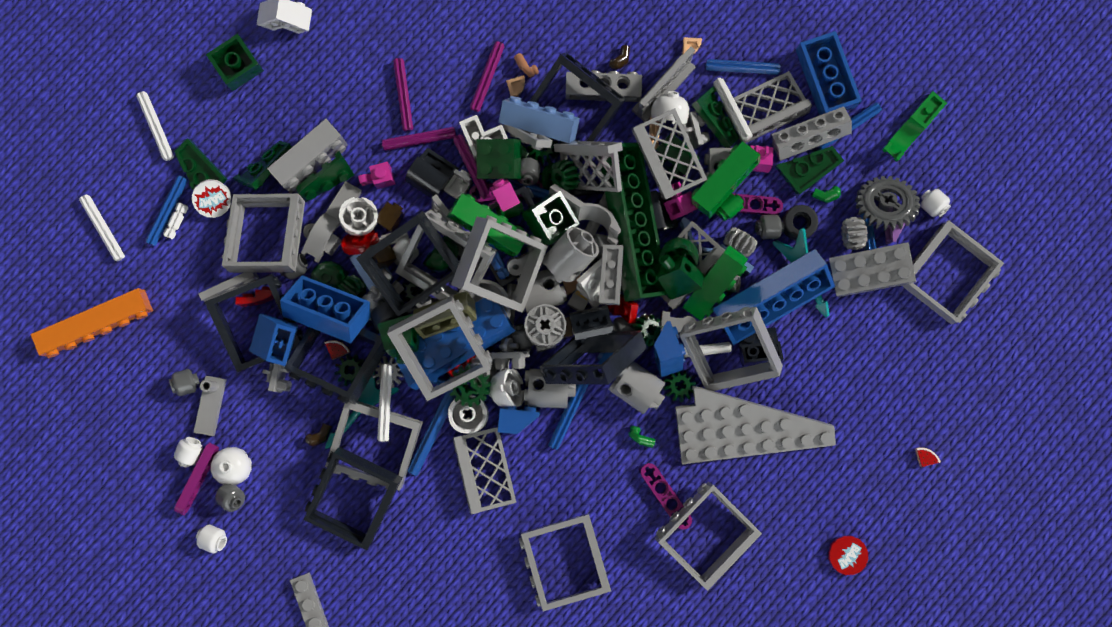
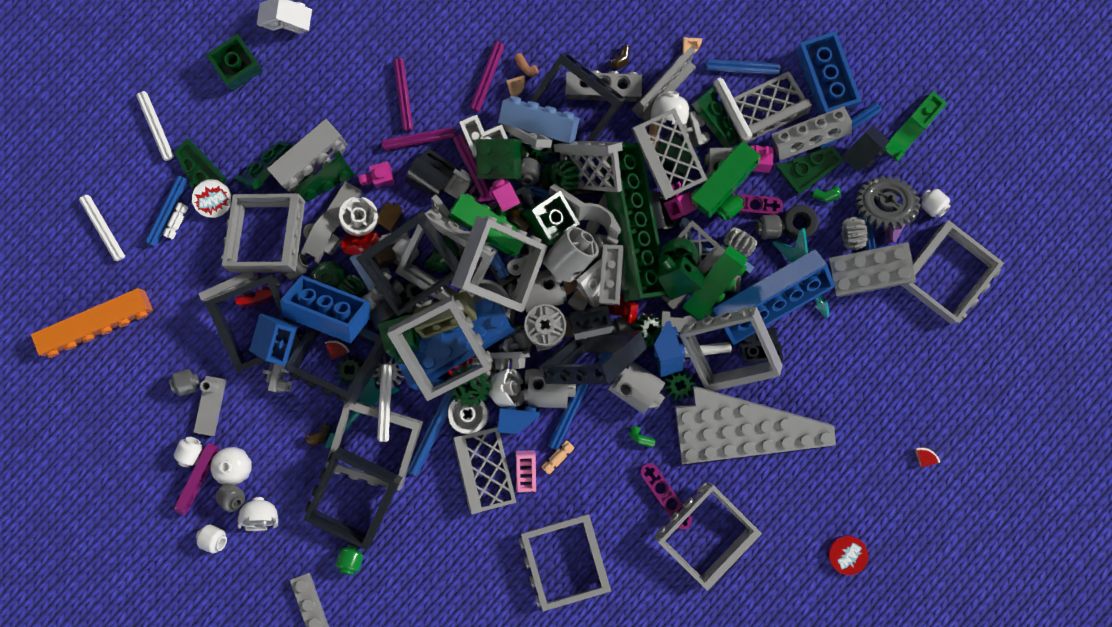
none -> white cylinder [238,497,278,531]
none -> green head [335,545,363,576]
none -> dark brown arm [509,210,531,232]
none -> bright pink slope [516,450,536,492]
none -> light nougat axle [542,441,574,474]
none -> black brick [842,125,889,172]

